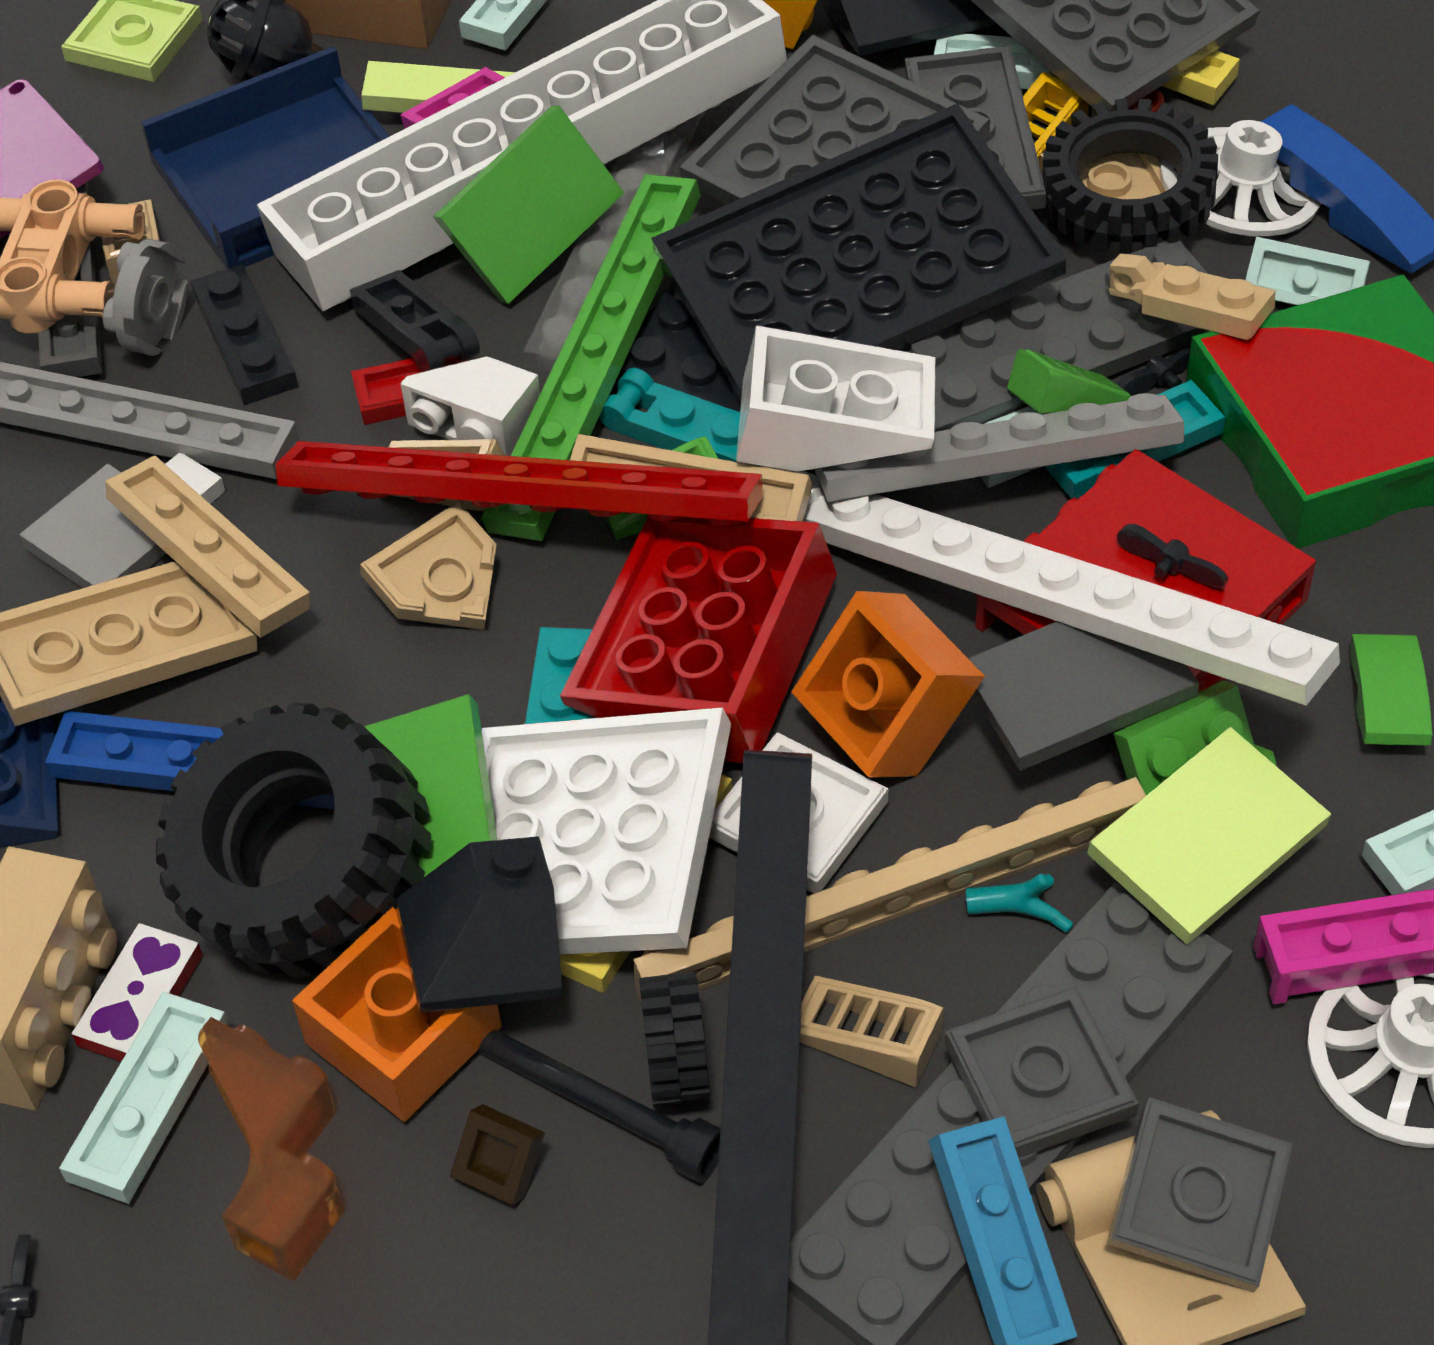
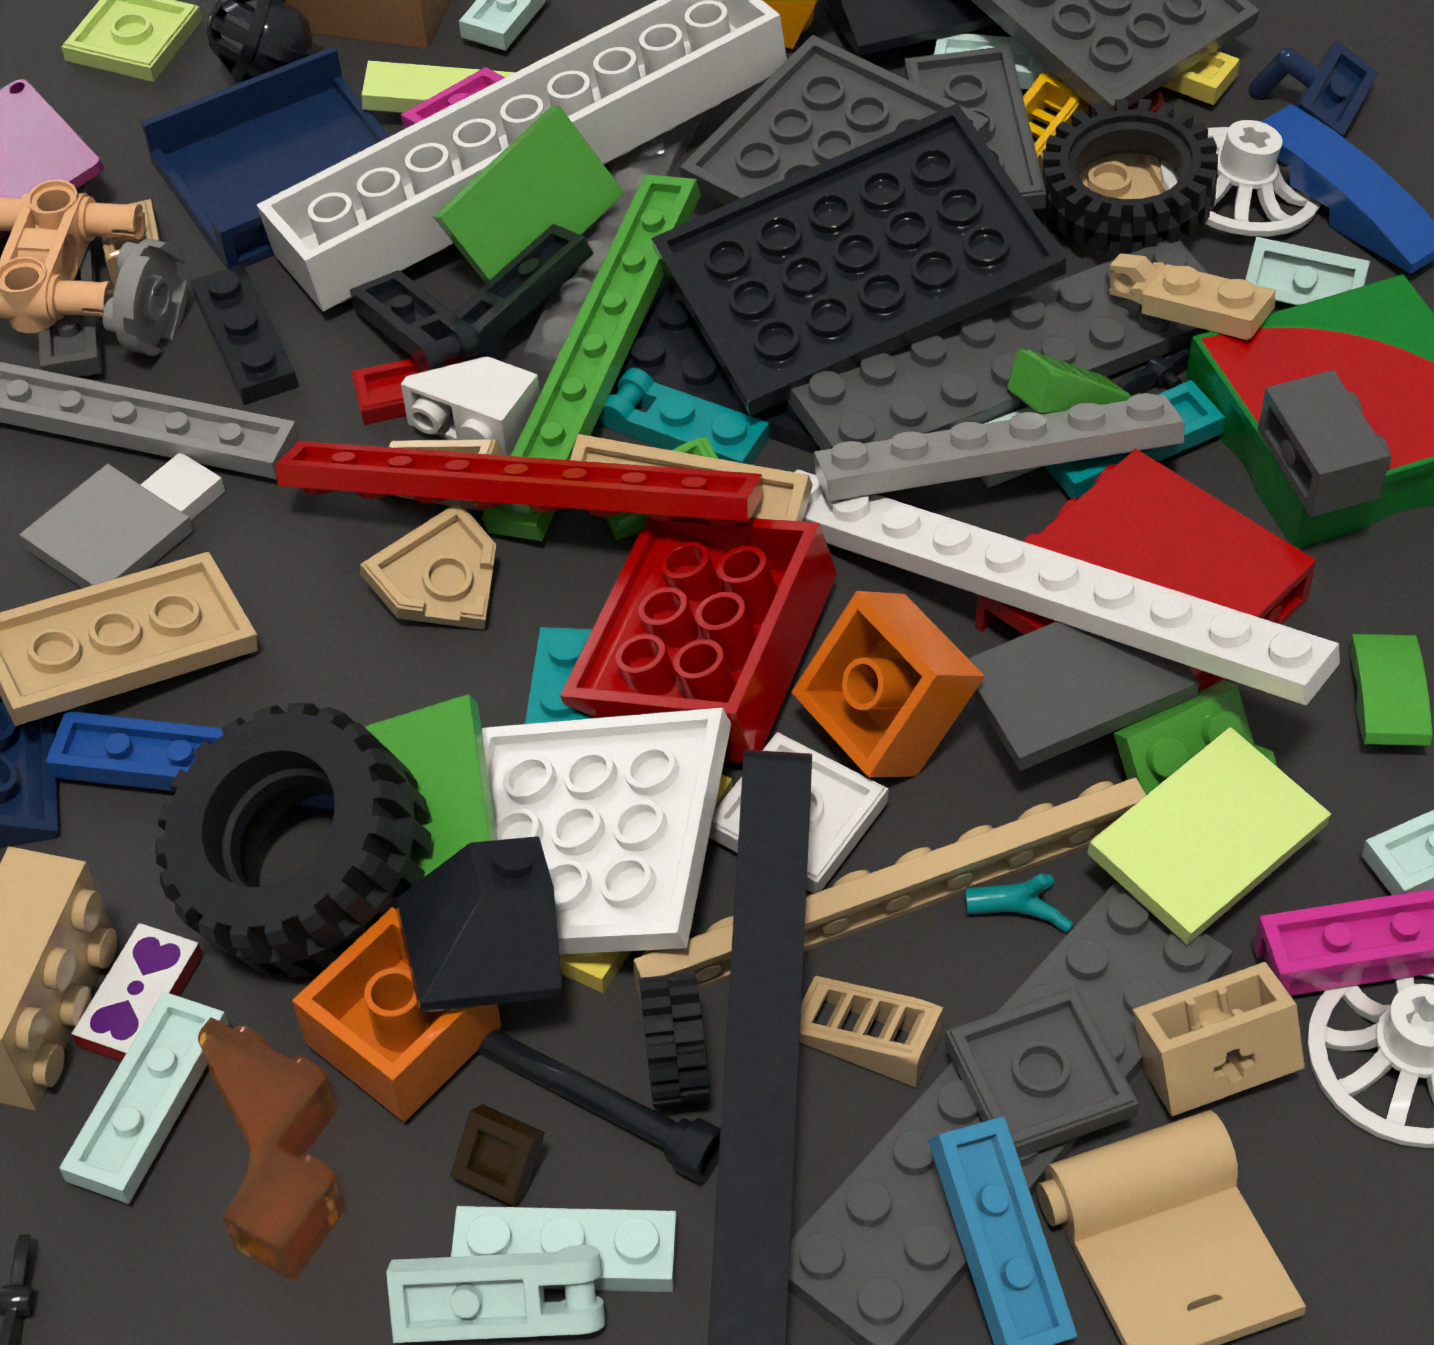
tan plate [105,455,310,638] -> none
white slope [736,326,935,472] -> none
dark grey tile [1107,1097,1293,1292] -> none
black piece [1117,524,1229,589] -> none
none -> light aqua plate [386,1245,605,1343]
none -> light aqua plate [451,1206,677,1292]
none -> black plate [454,224,594,357]
none -> tan brick [1133,962,1305,1116]
none -> dark blue plate [1249,41,1379,137]
none -> dark grey brick [1258,370,1391,517]

